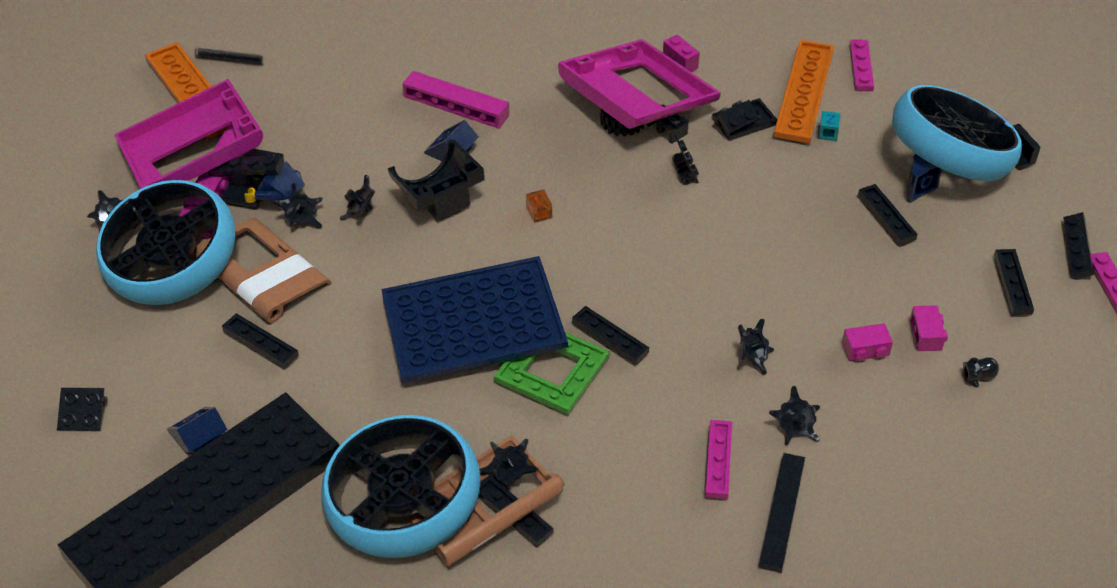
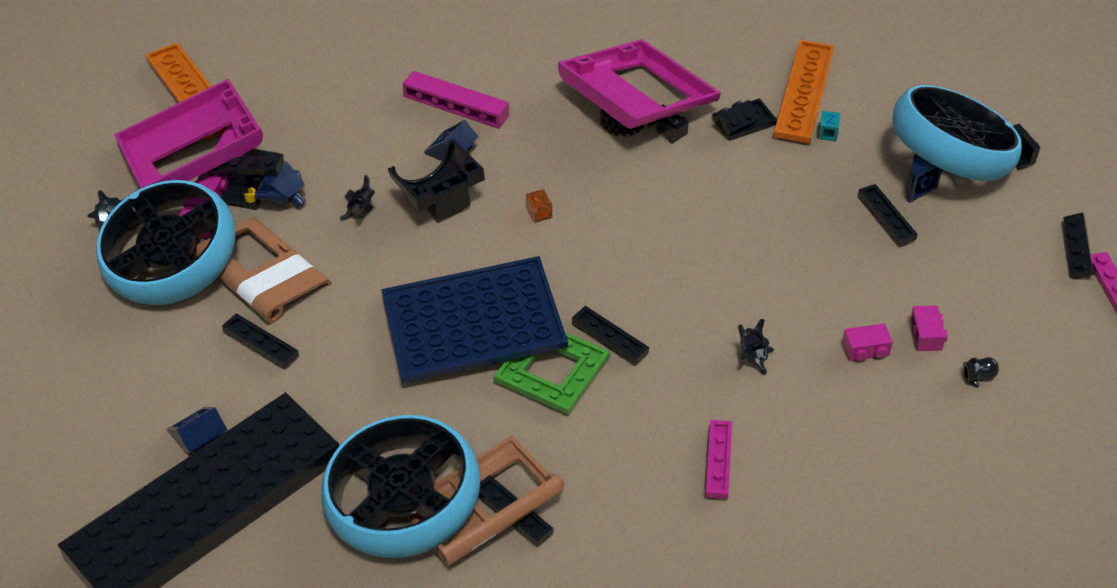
black hinge [57,388,107,431] -> none
black piece [195,47,263,65] -> none
black piece [274,183,323,228] -> none
black piece [479,439,538,488] -> none
dark pink brick [663,34,700,72] -> none
black hinge [673,134,699,184] -> none
black tile [759,453,805,573] -> none
black piece [769,386,820,446] -> none
dark pink plate [850,39,874,92] -> none
black plate [994,249,1034,315] -> none

